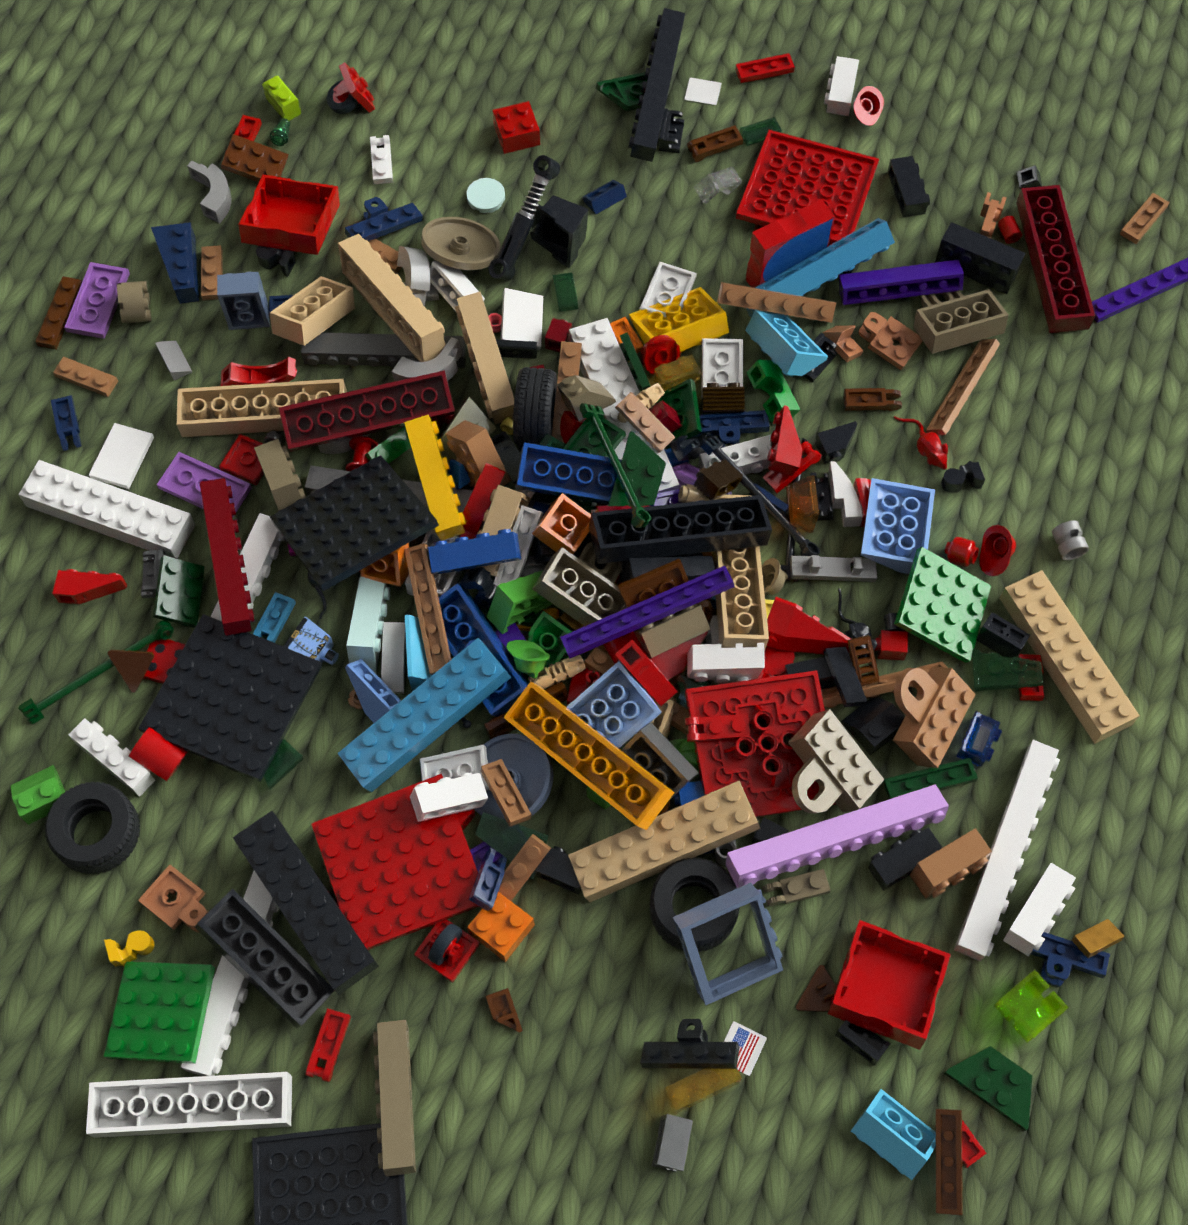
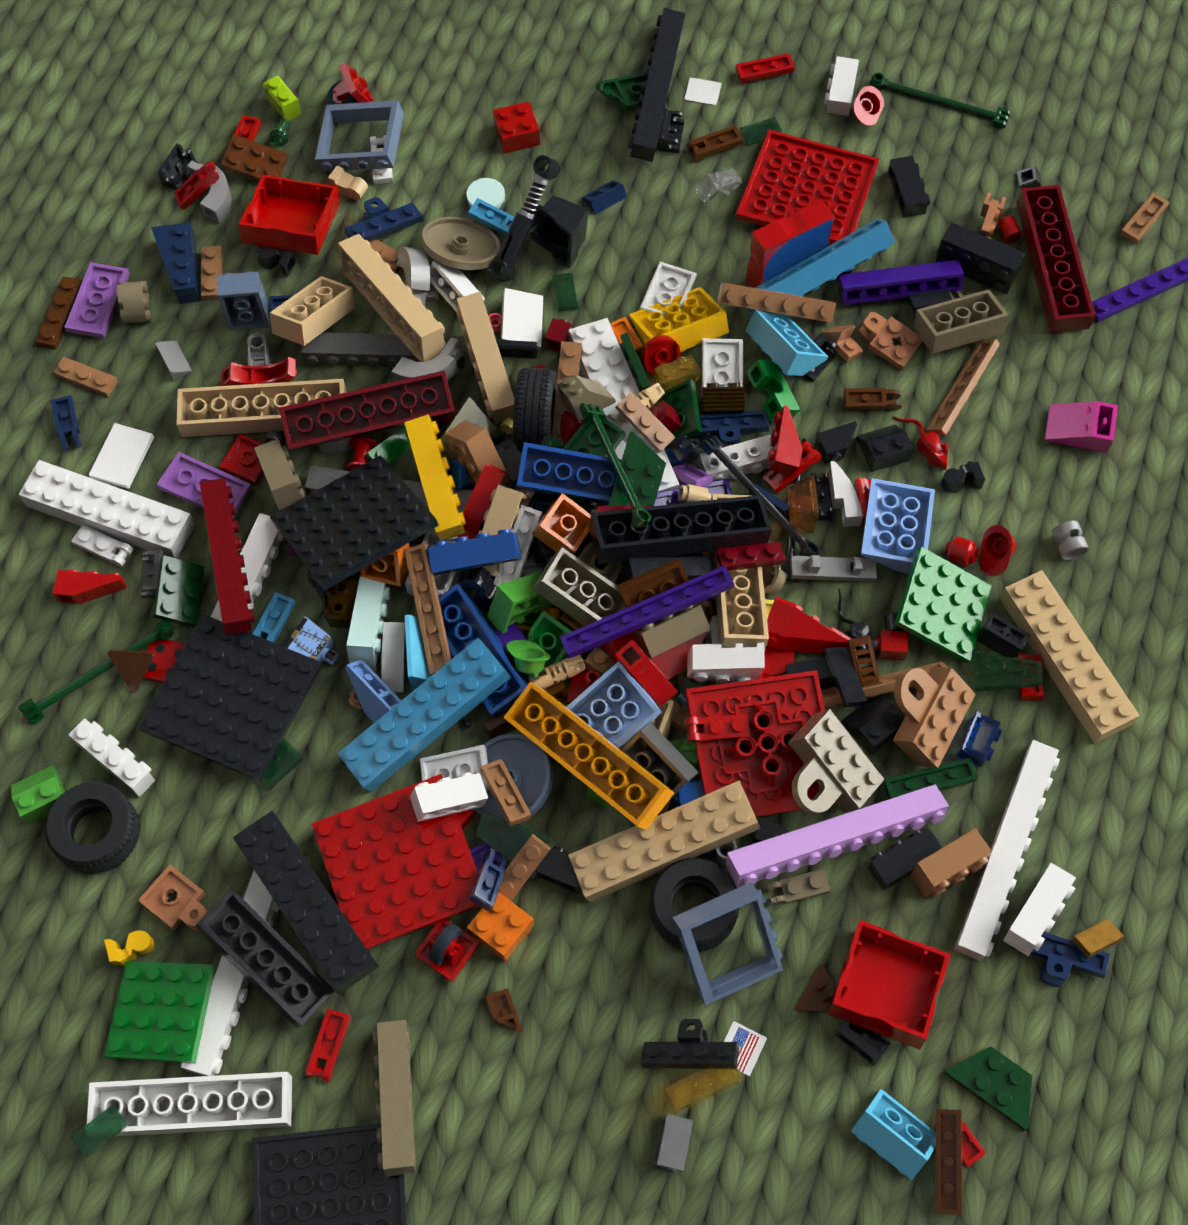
red brick [128,727,187,781] -> none
dark brown brick [694,459,743,500] -> none
clear neon green piece [994,970,1069,1043] -> none
none -> white plate [71,524,134,567]
none -> clear green tile [71,1104,129,1158]
none -> black hinge [158,143,198,190]
none -> red hinge [174,162,219,210]
none -> light grey piece [247,333,271,366]
none -> sand blue window [315,100,404,172]
none -> dark brown brick [324,579,359,628]
none -> tan leg [328,166,368,200]
none -> dark azure plate [468,198,514,236]
none -> dark red plate [716,542,785,571]
none -> black slope [856,425,914,472]
none -> dark green hinge [870,72,1011,129]
none -> black tile [908,289,953,313]
none -> dark pink slope [1044,401,1118,453]

